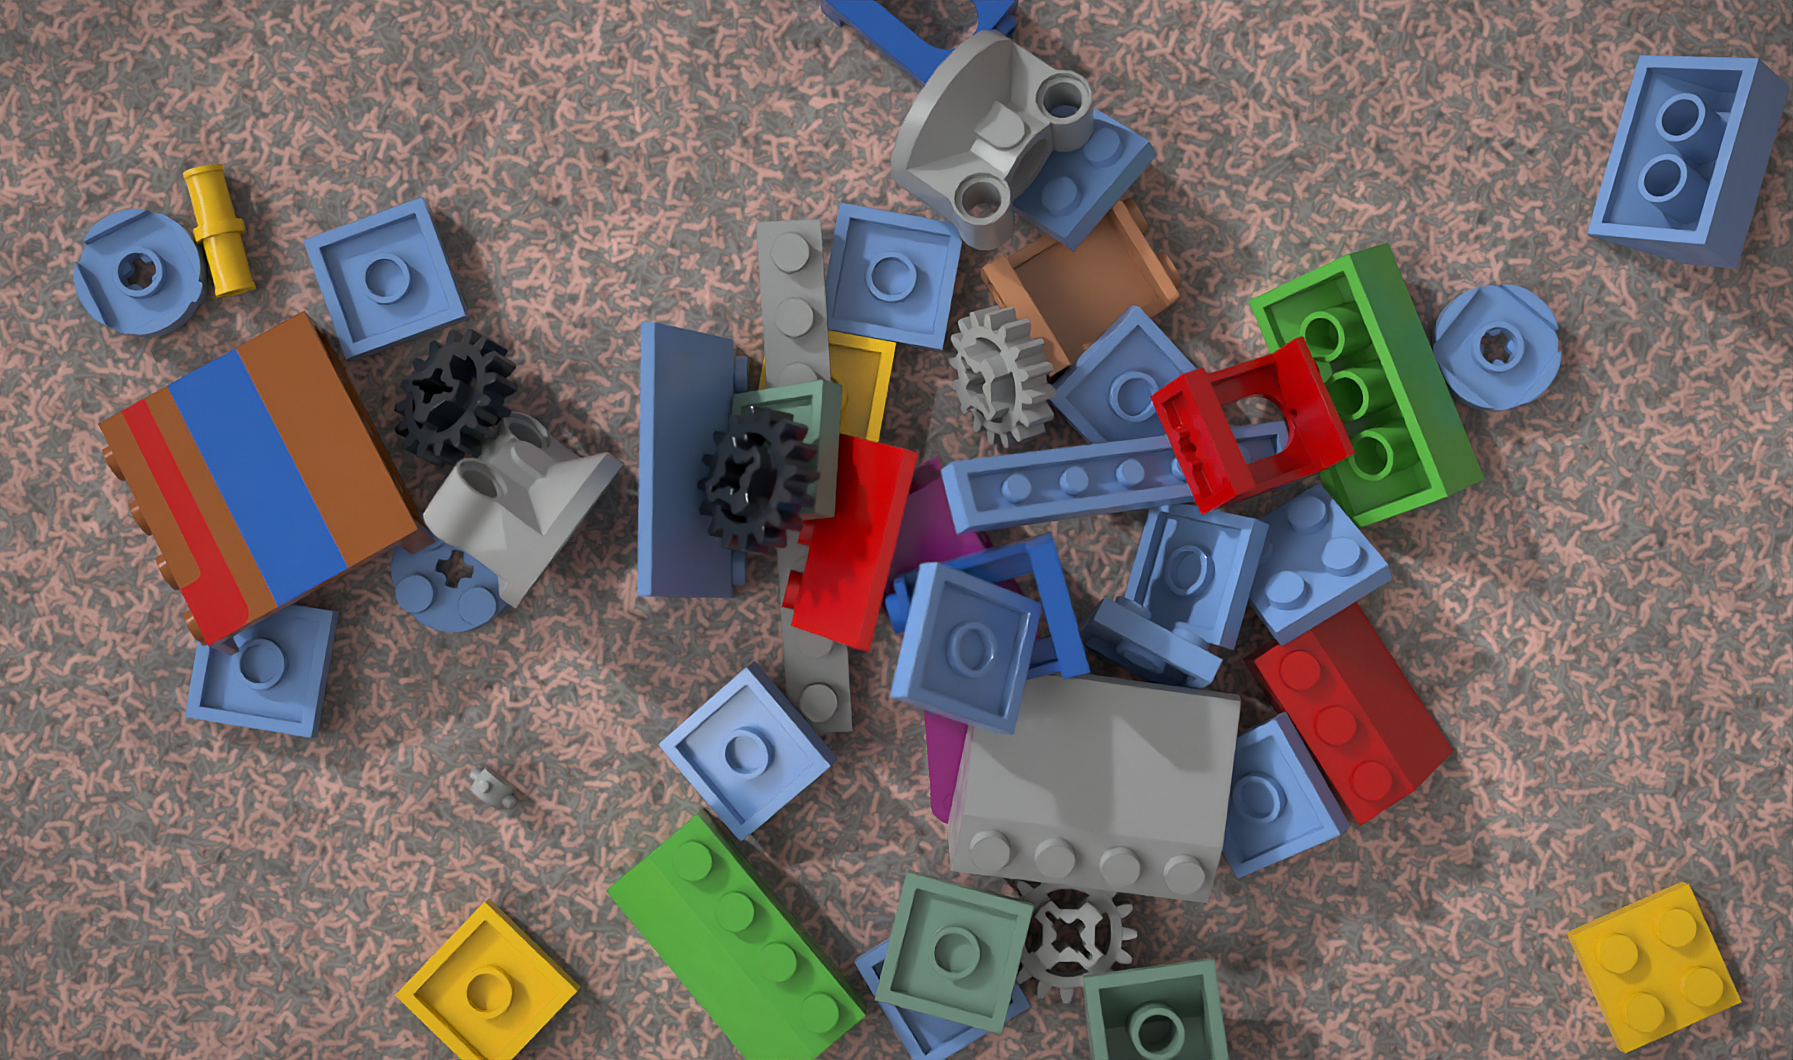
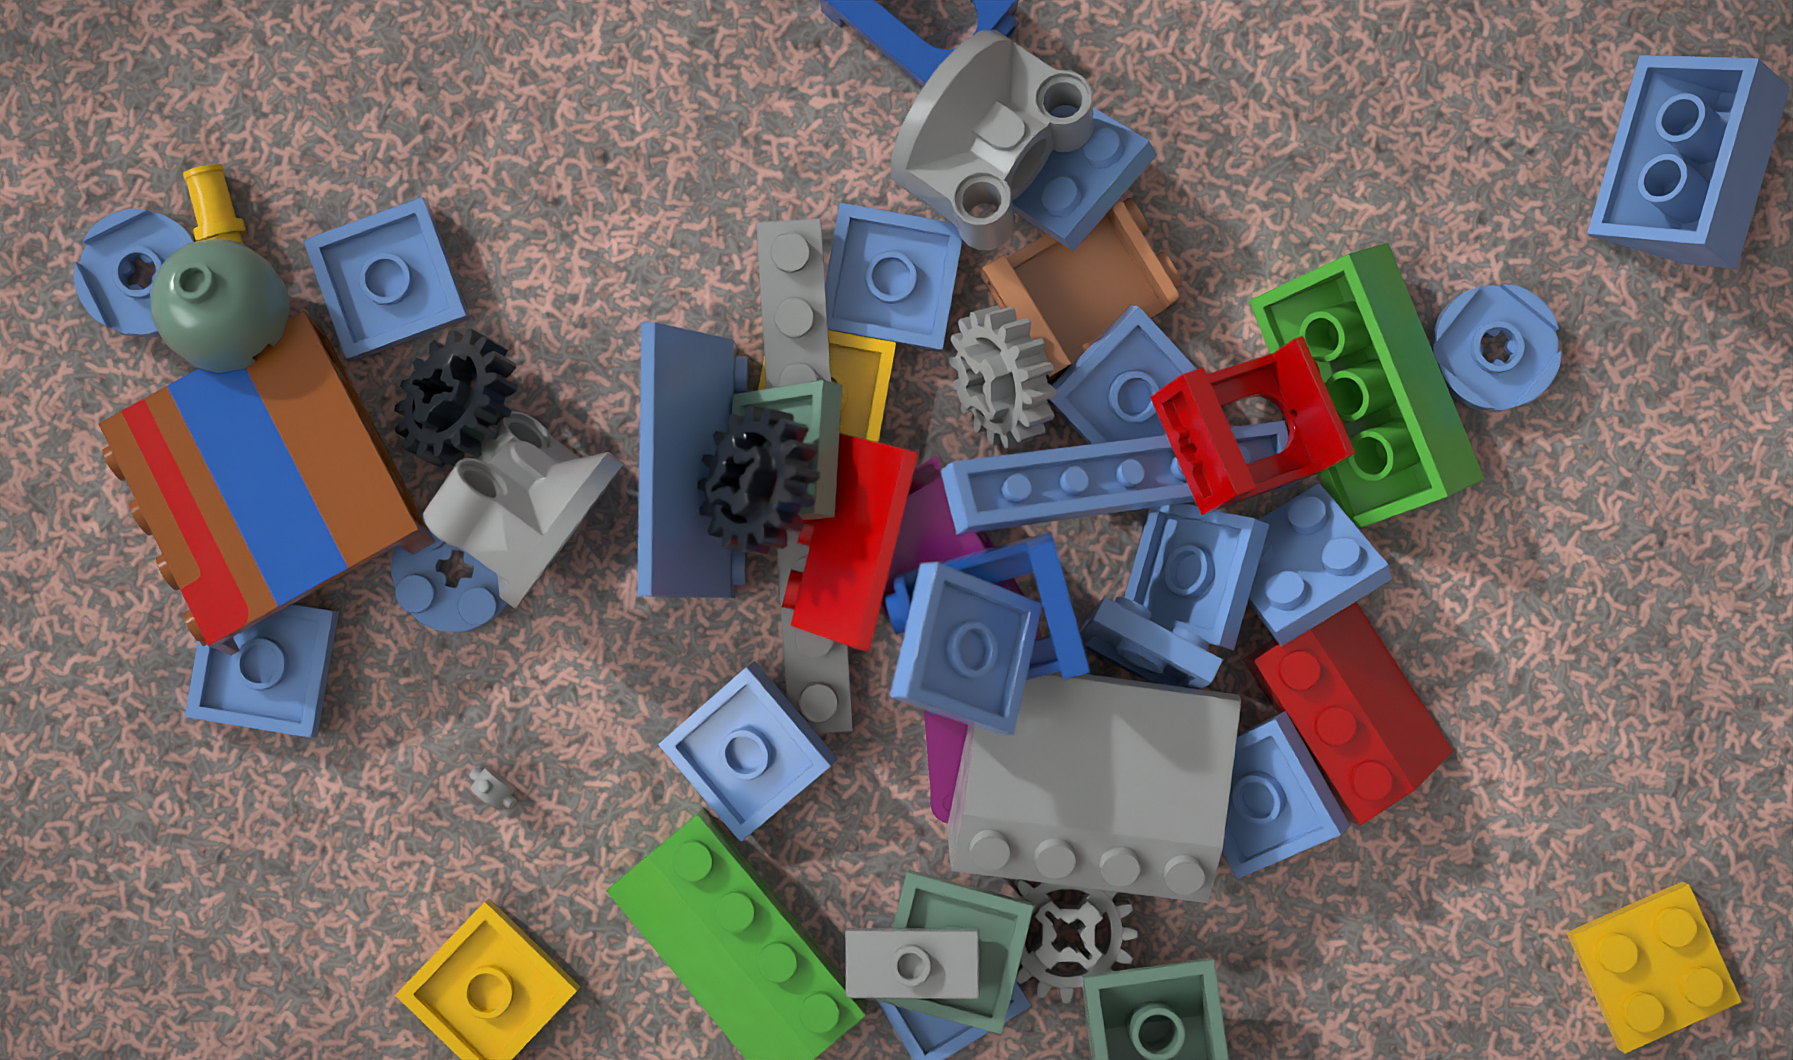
none -> sand green cylinder [150,238,290,373]
none -> light grey plate [846,928,980,999]

